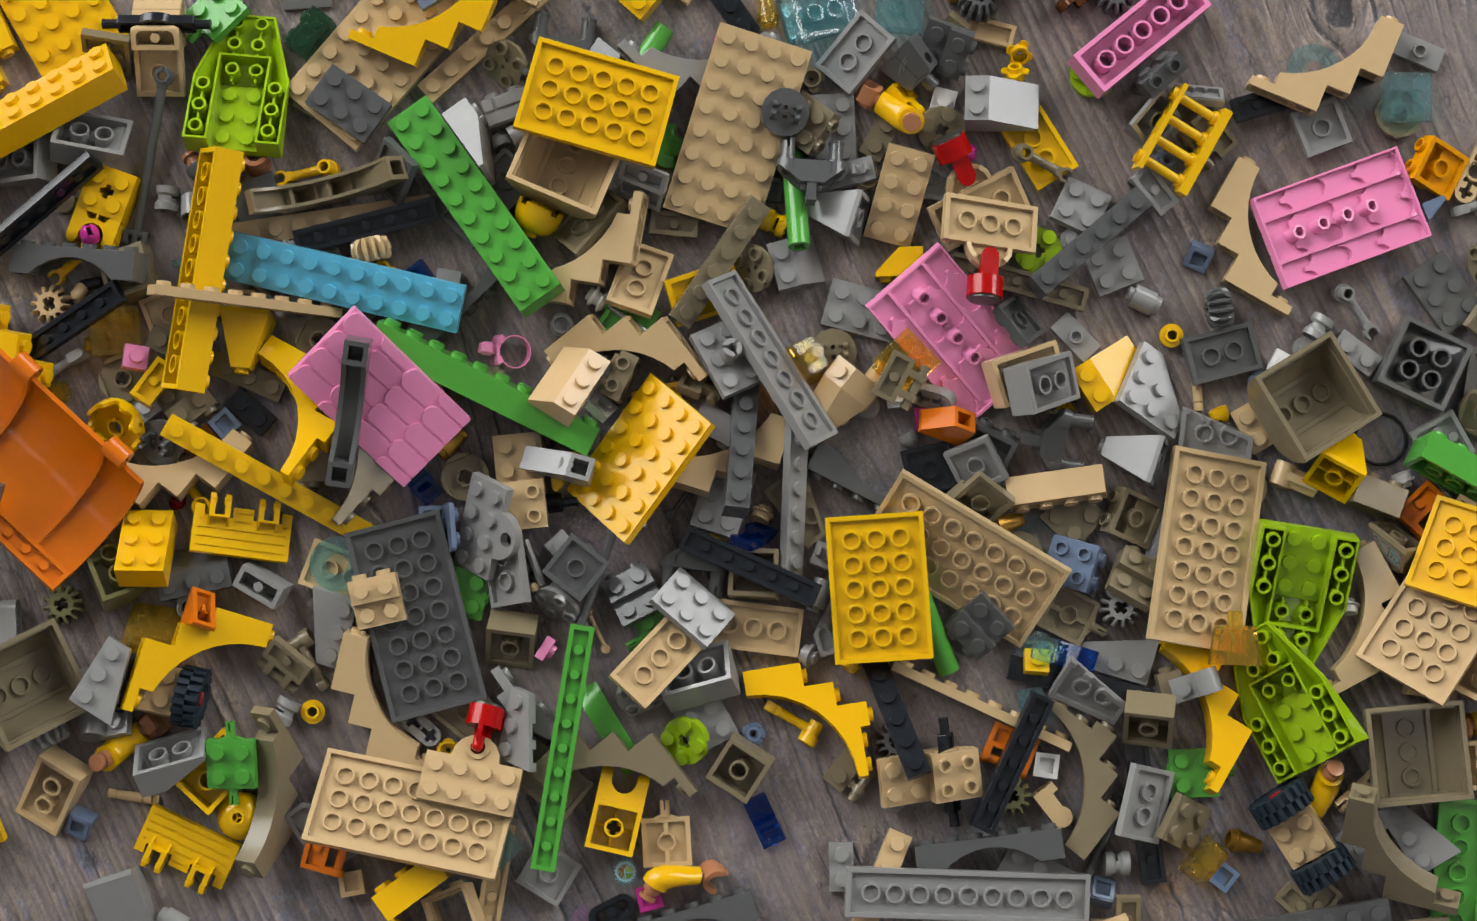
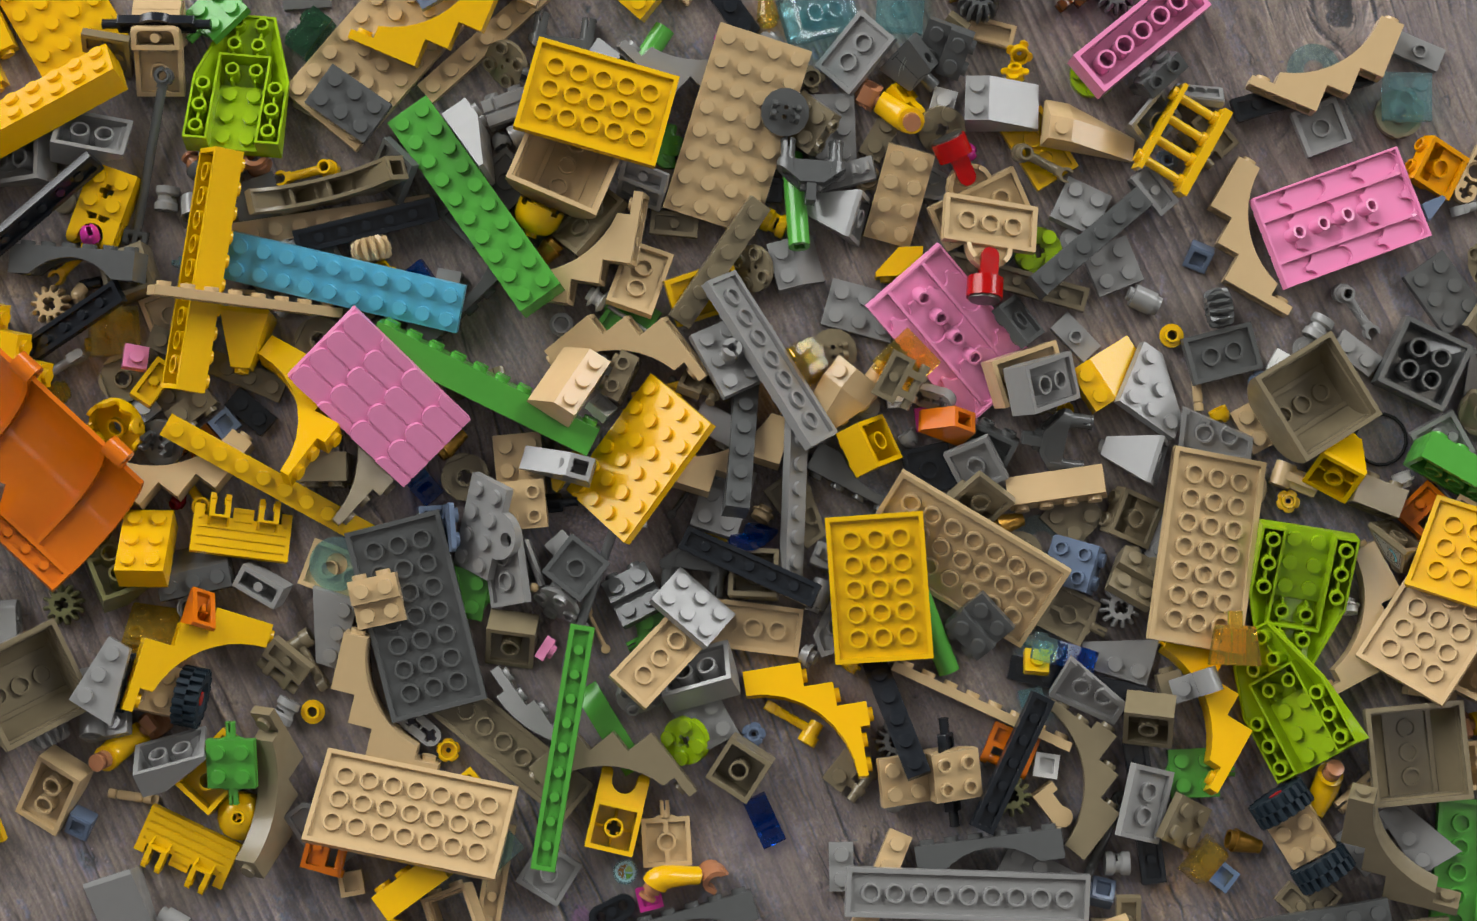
dark grey arch [325,335,373,489] -> none
tan plate [416,700,524,819] -> none
bright pink piece [478,334,531,369] -> none
light grey wing [498,687,537,772] -> none
none -> pearl gold cone [537,236,564,265]
none -> yellow brick [836,413,903,478]
none -> tan wedge [1040,100,1135,163]
none -> yellow plate [1276,489,1300,513]

